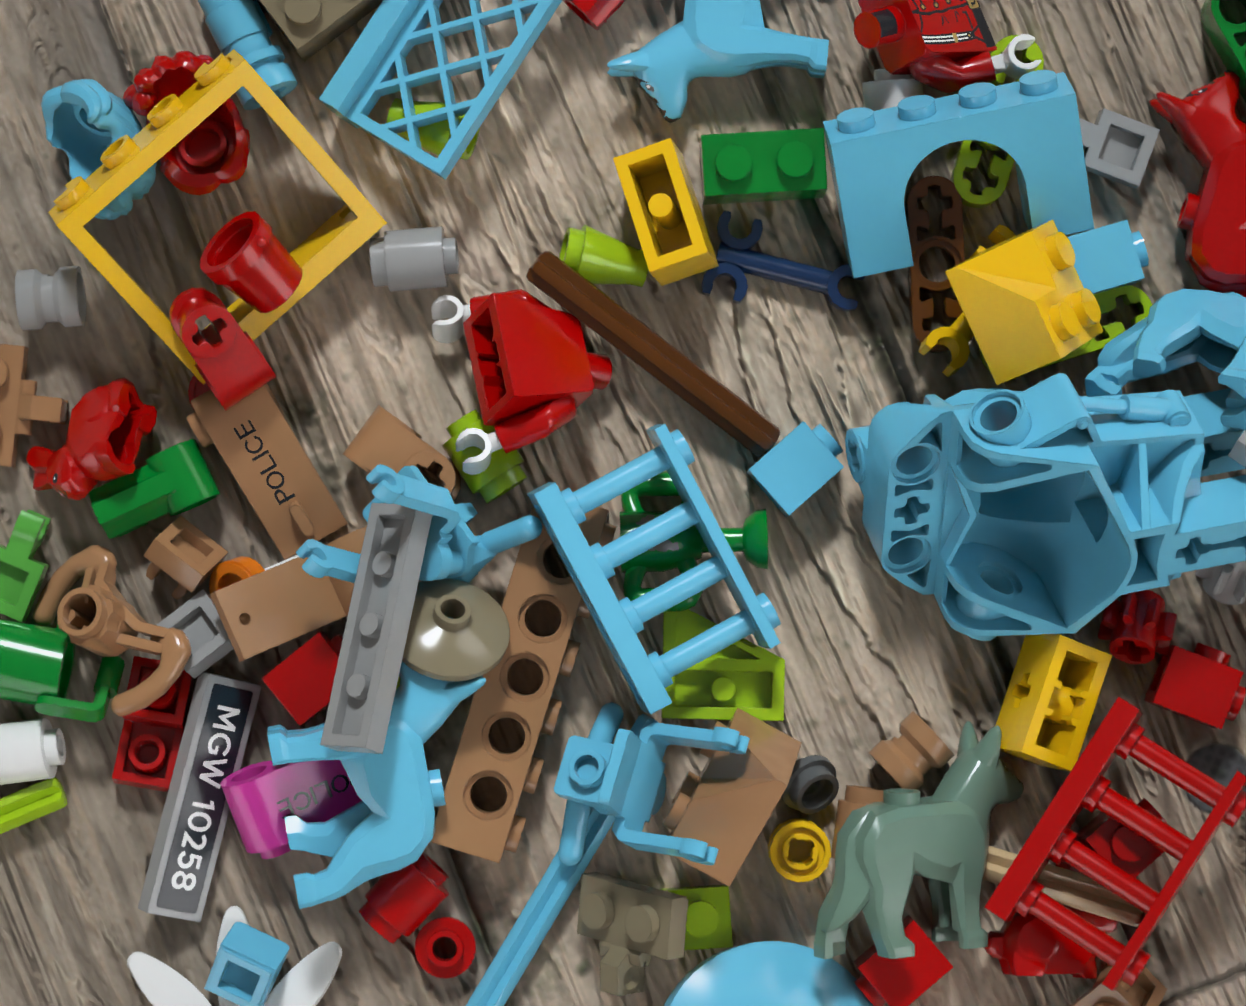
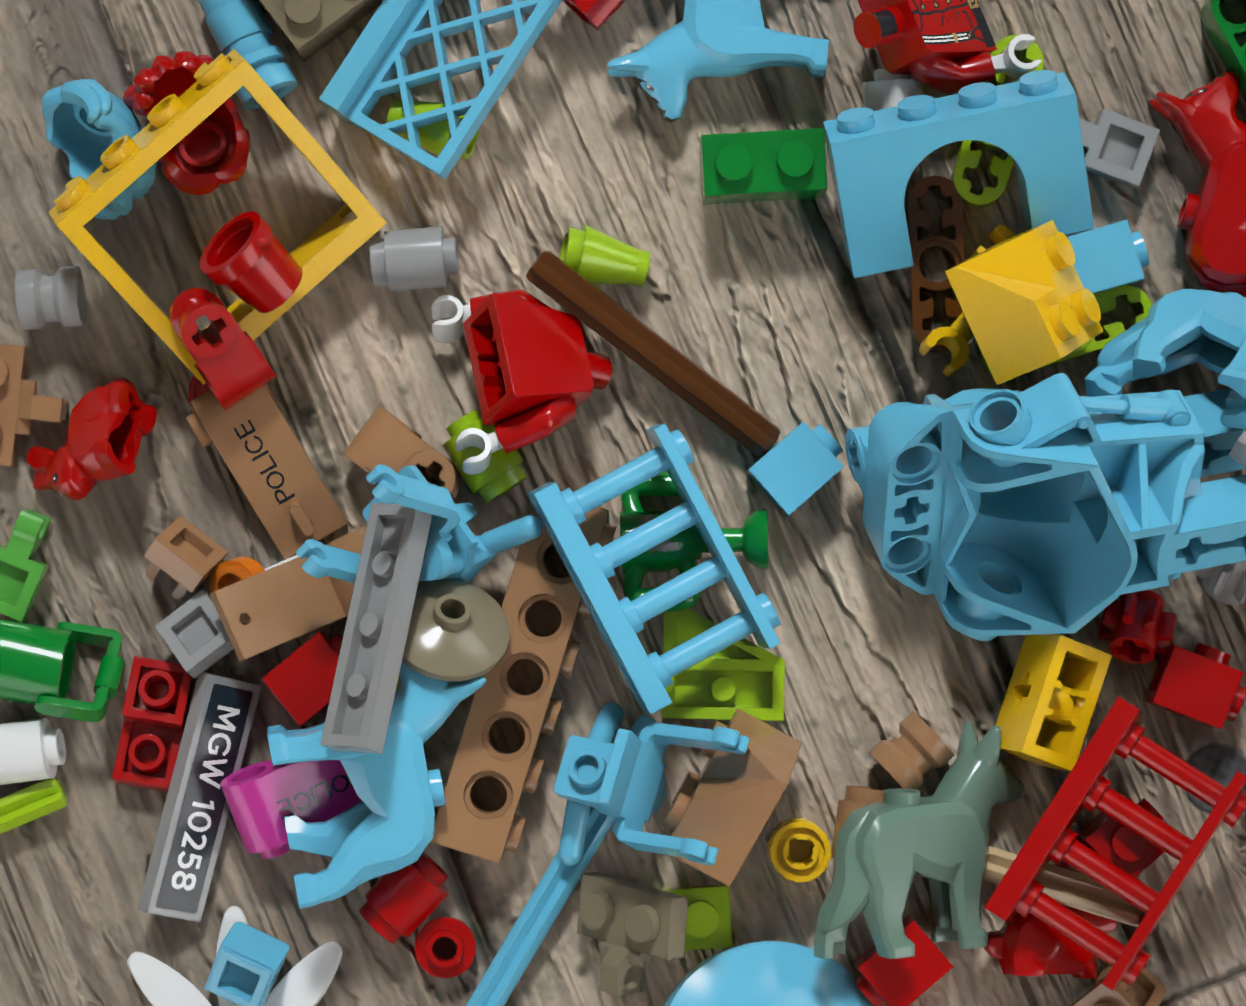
medium nougat piece [32,545,191,716] -> none
green piece [88,439,220,540] -> none
yellow brick [613,138,719,286] -> none
dark blue bar [701,210,865,312] -> none
dark grey plate [781,755,839,814] -> none

